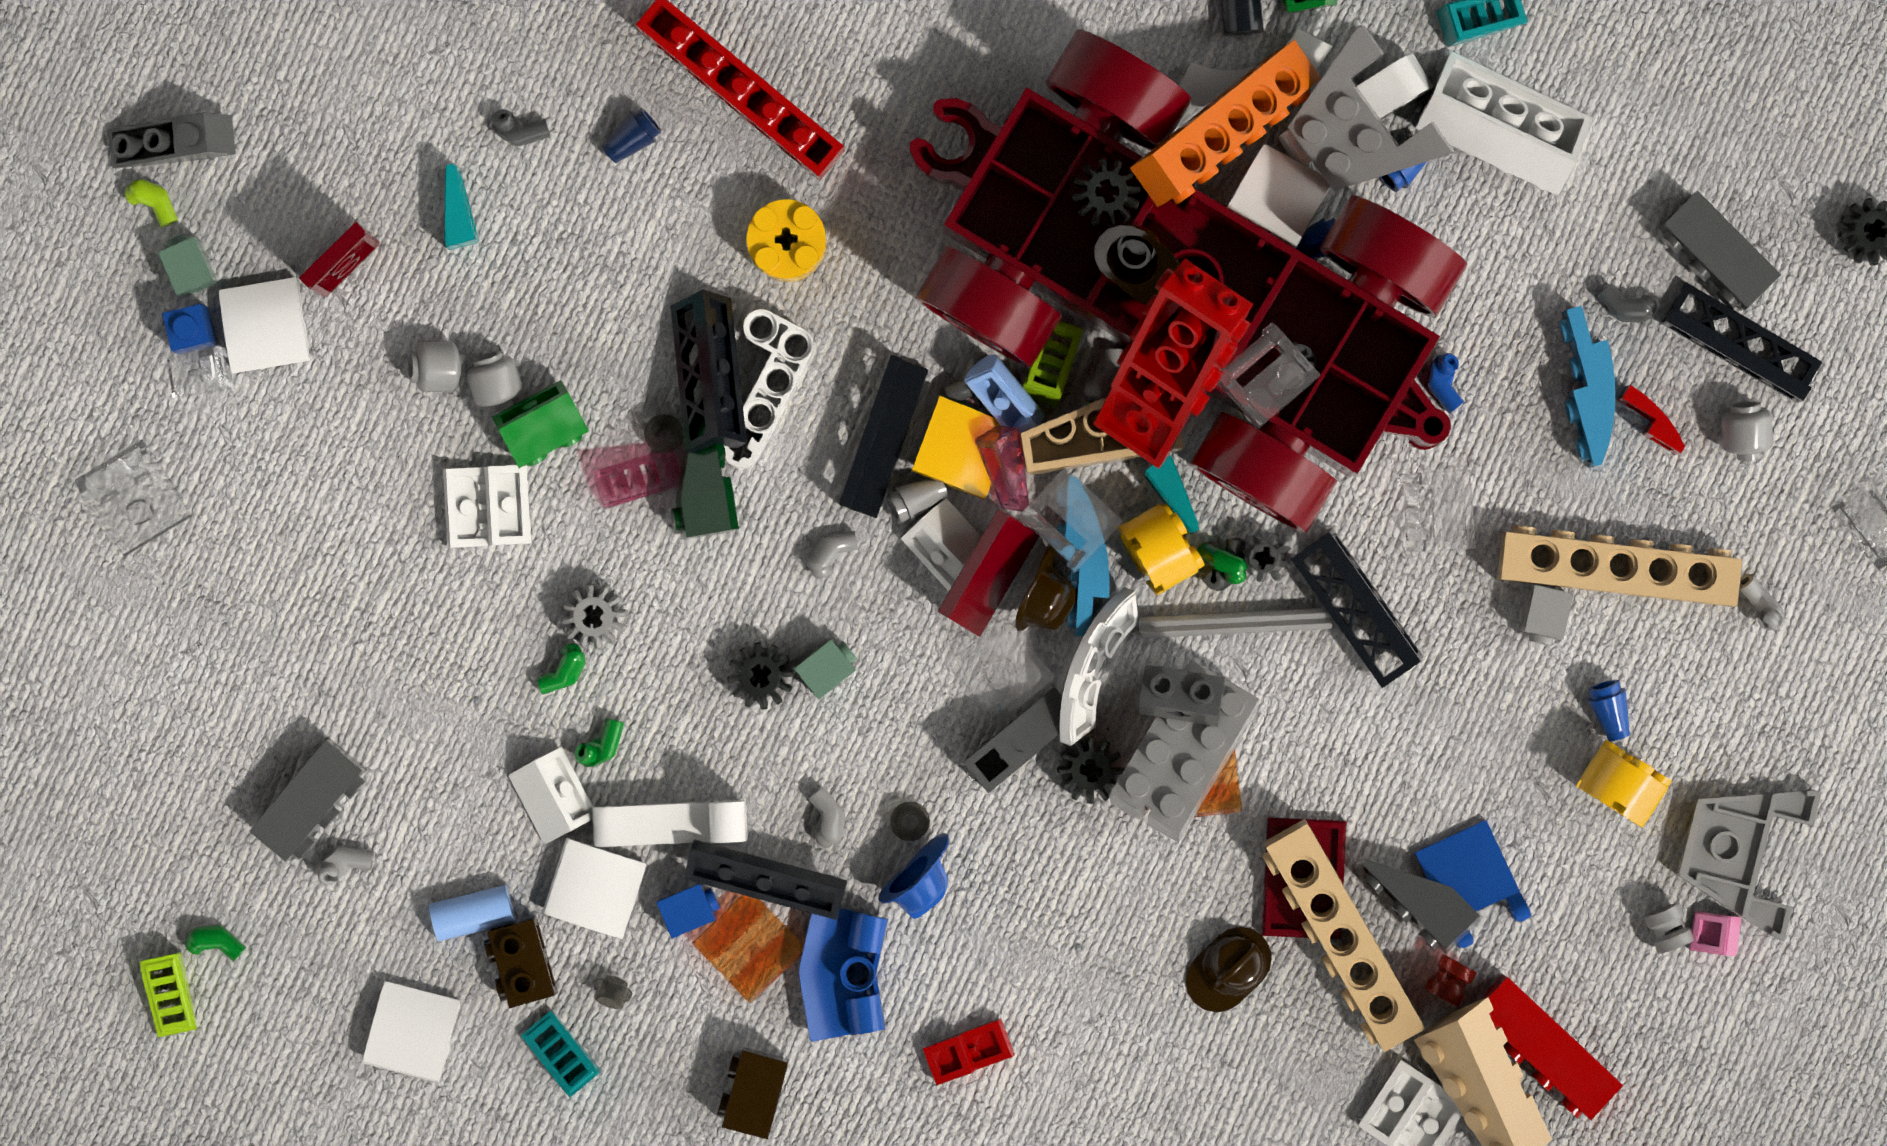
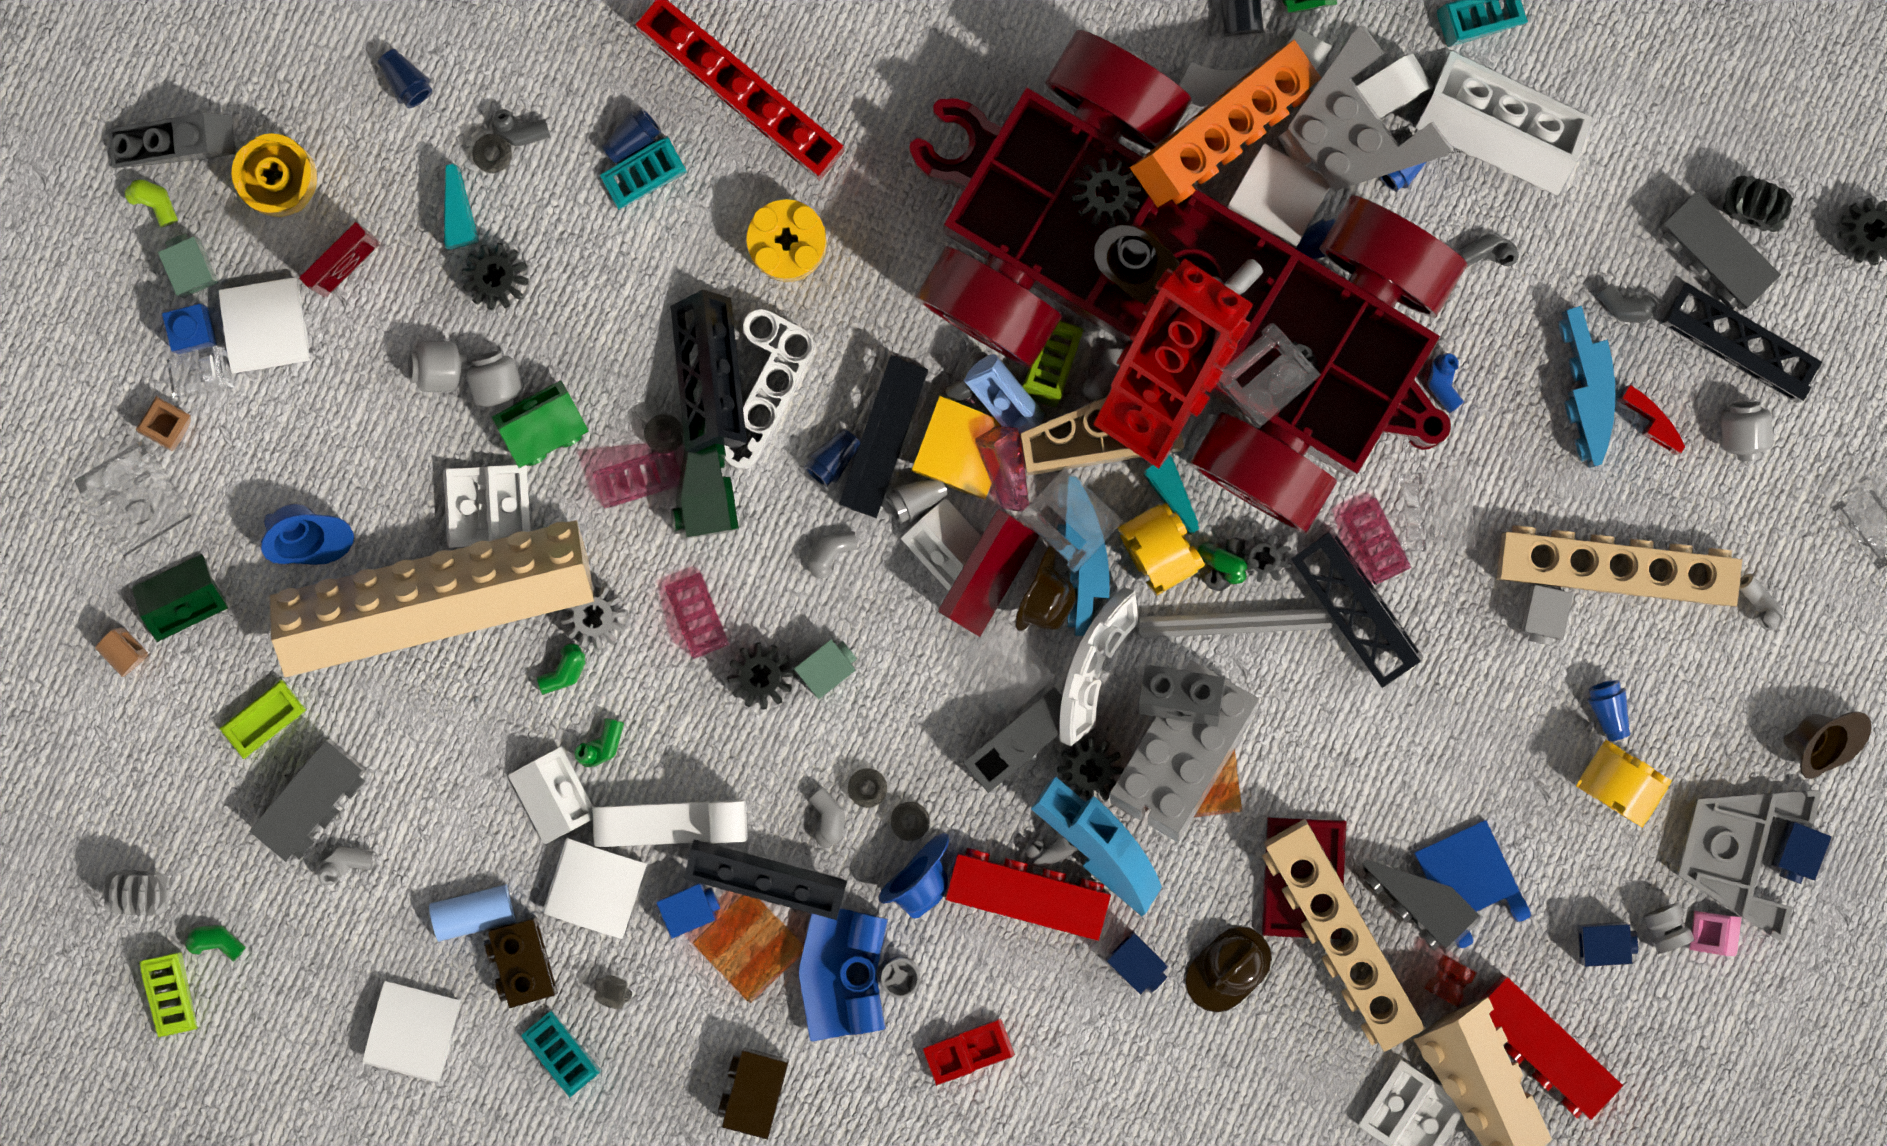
none -> medium nougat brick [95,627,149,677]
none -> light grey gear [103,870,171,916]
none -> dark green panel [132,554,228,642]
none -> medium nougat brick [136,396,191,451]
none -> lime tile [219,679,307,759]
none -> yellow brick [231,133,317,217]
none -> blue piece [261,503,354,565]
none -> tan brick [270,520,594,678]
none -> dark blue cone [378,49,432,109]
none -> pearl dark grey gear [462,243,529,311]
none -> clear smoke plate [472,134,512,174]
none -> teal slope [600,136,688,210]
none -> clear pink slope [664,572,731,660]
none -> dark blue cone [804,428,860,487]
none -> clear smoke plate [848,768,887,808]
none -> light grey wheel [881,956,920,998]
none -> red brick [945,848,1111,941]
none -> light grey arm [1025,836,1078,868]
none -> dark azure slope [1031,777,1162,917]
none -> dark blue brick [1105,931,1168,995]
none -> light grey arm [1213,259,1263,295]
none -> clear pink slope [1340,497,1412,585]
none -> dark grey arm [1458,234,1519,267]
none -> dark blue brick [1577,922,1638,967]
none -> pearl dark grey gear [1722,175,1794,232]
none -> dark blue brick [1771,821,1832,884]
none -> dark brown piece [1783,711,1872,779]

